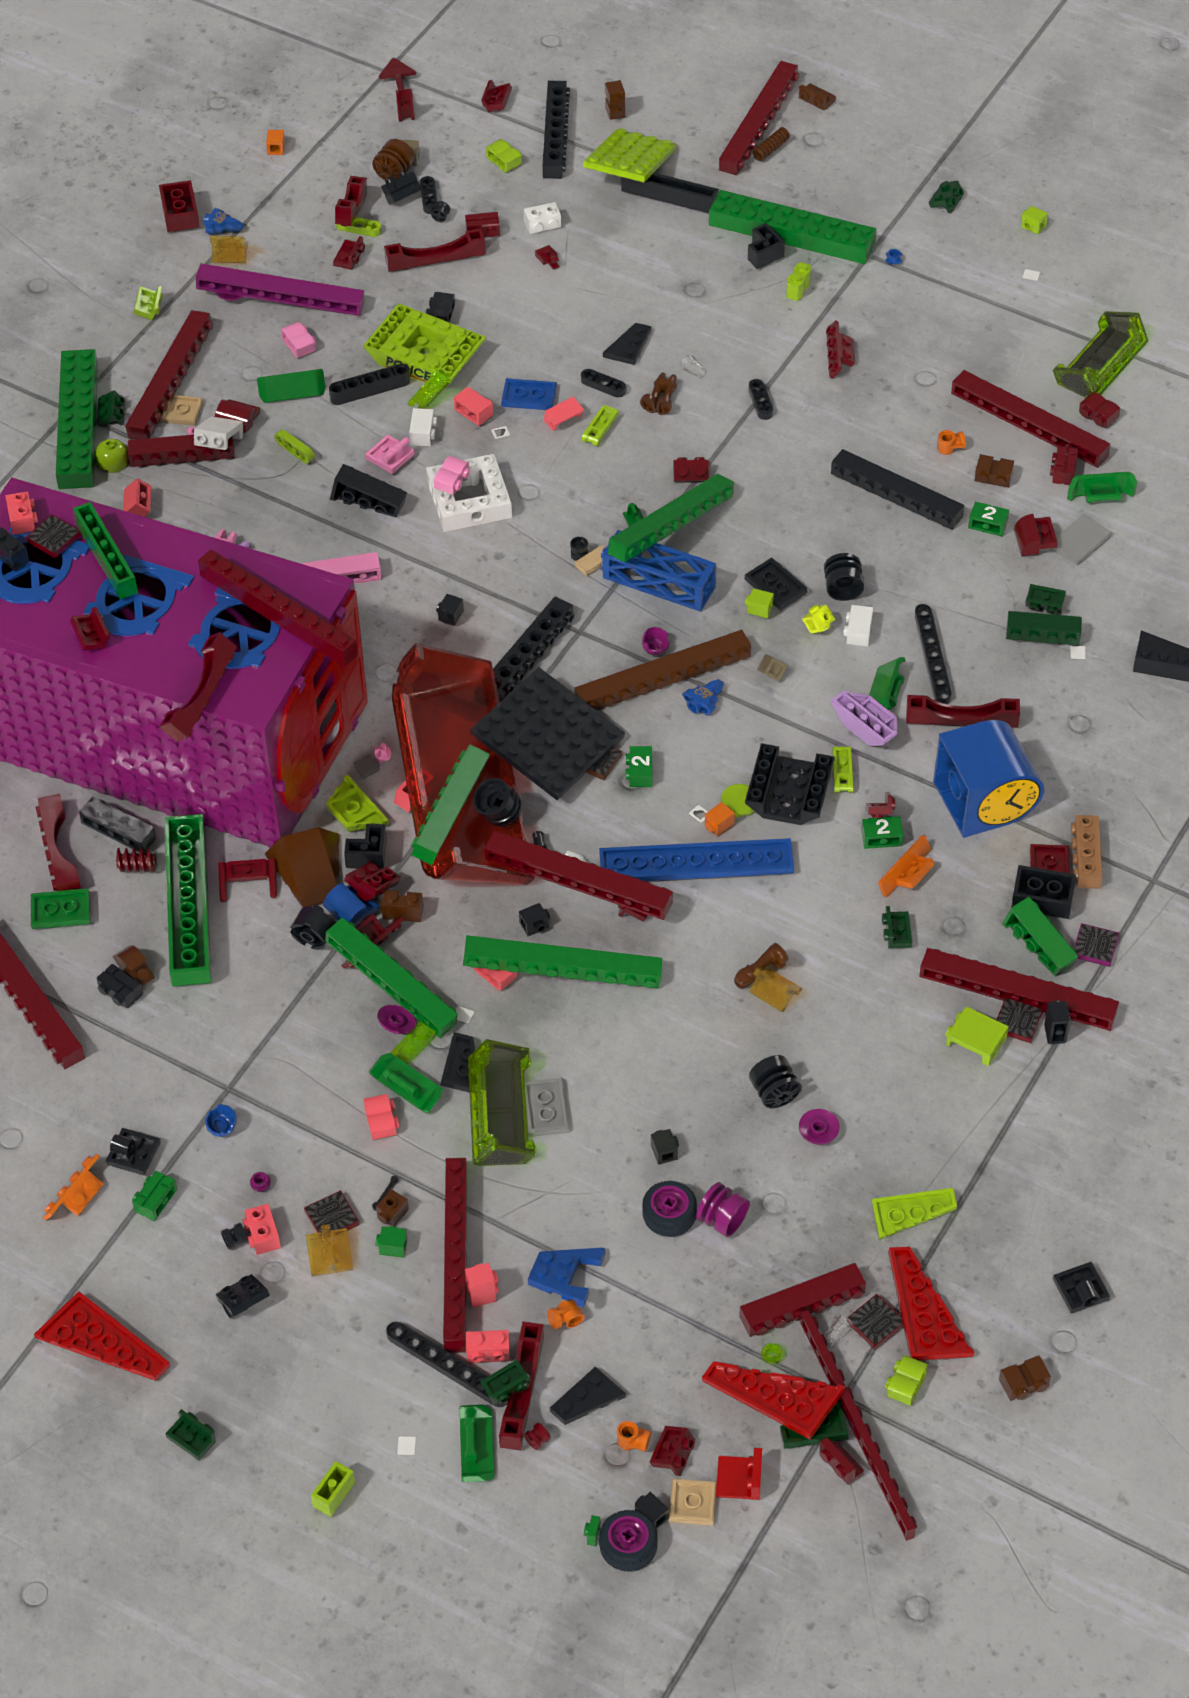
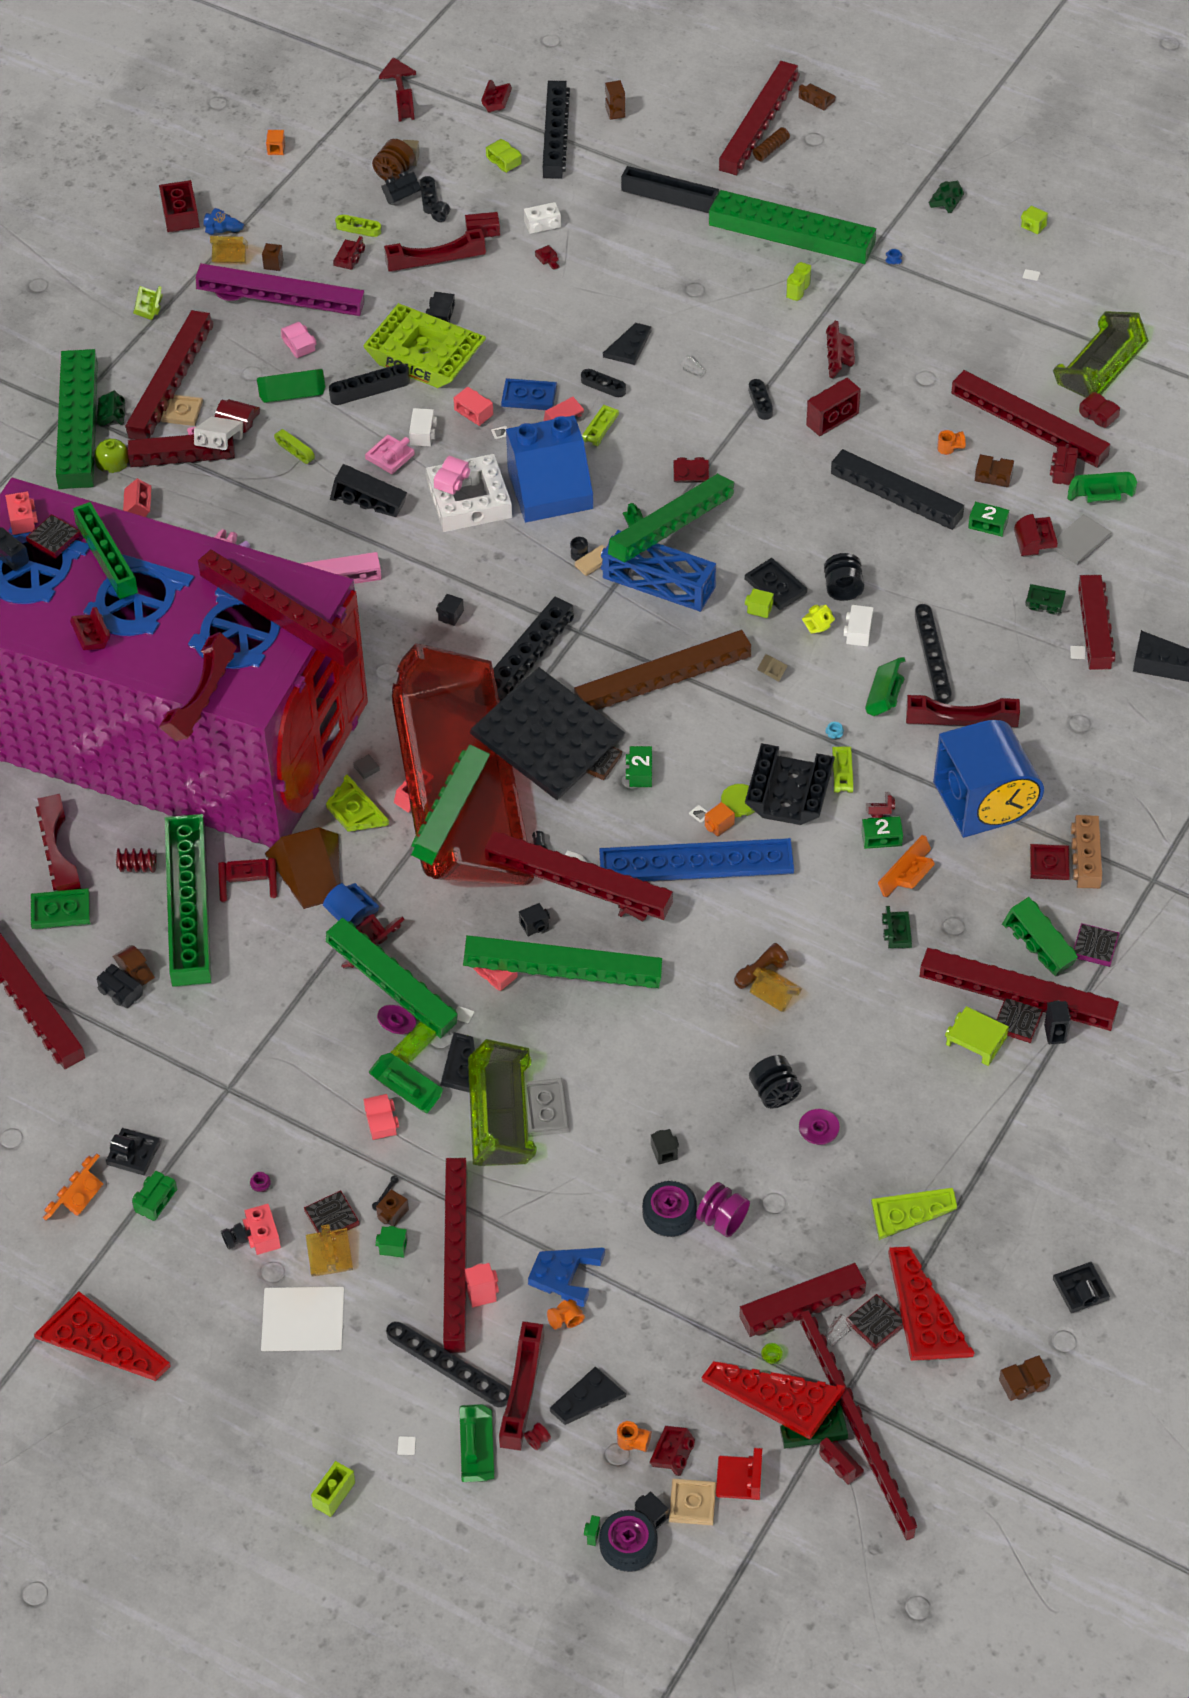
black brick [79,796,156,852] -> none
dark green bracket [165,1409,216,1461] -> none
blue hair [205,1104,237,1137] -> none
black plate [215,1274,270,1319] -> none
black brick [290,905,336,950] -> none
dark red arch [335,176,367,227] -> none
black brick [344,824,387,868] -> none
dark red brick [344,861,401,901] -> none
bright pink plate [374,743,391,764] -> none
reddish brown brick [381,890,424,922] -> none
clear neon green hinge [408,369,451,409] -> none
coral brick [466,1330,510,1363] -> none
black wheel [473,778,523,827] -> none
dark green bracket [480,1359,531,1405] -> none
lime plate [583,128,677,182] -> none
reddish brown piece [640,372,677,415] -> none
magenta hair [642,627,670,656] -> none
blue rock [682,679,724,715] -> none
black brick [748,223,785,269] -> none
lavender wedge [831,690,897,746] -> none
lime brick [885,1355,928,1406] -> none
dark green brick [1006,611,1082,645] -> none
black brick [1011,865,1076,919] -> none
none -> white sticker [261,1287,344,1351]
none -> reddish brown brick [262,243,284,271]
none -> blue slope [506,415,593,523]
none -> dark red brick [806,377,861,437]
none -> medium azure plate [825,722,844,739]
none -> dark red brick [1078,575,1115,670]

